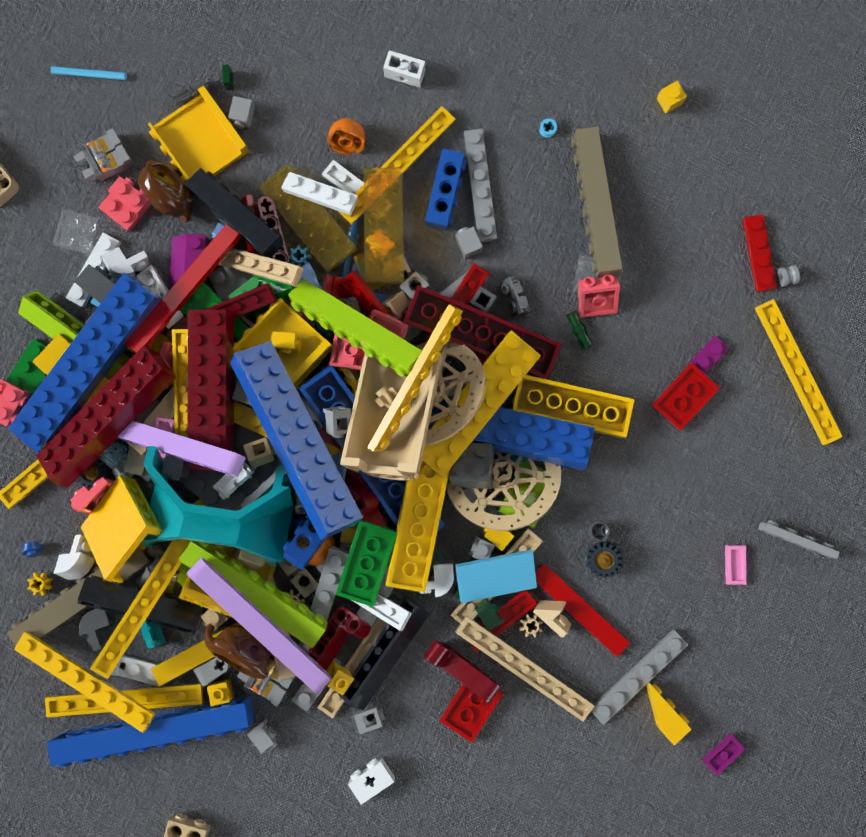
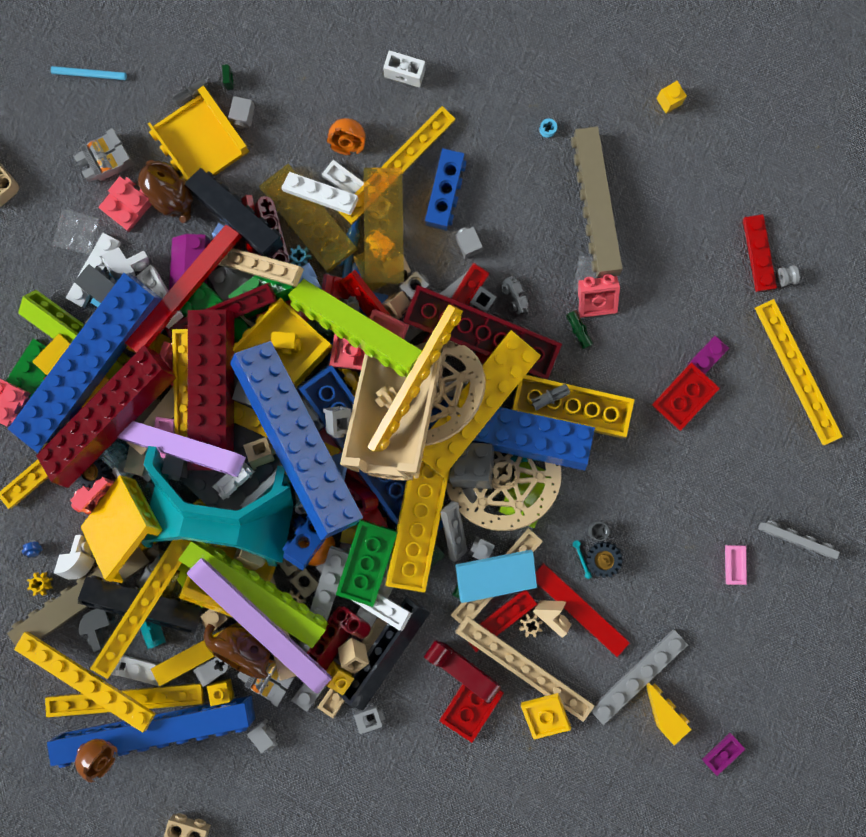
white brick [348,757,395,805] -> none
white brick [420,563,454,597] -> none
light grey plate [464,129,497,242] -> none
clear green brick [475,598,505,631] -> none
yellow brick [483,522,514,551] -> none
none -> dark orange cylinder [75,738,117,783]
none -> tan brick [338,638,369,674]
none -> light grey plate [440,501,467,561]
none -> yellow plate [521,693,571,739]
none -> dark grey axle [531,384,570,411]
none -> teal hinge [573,540,592,579]

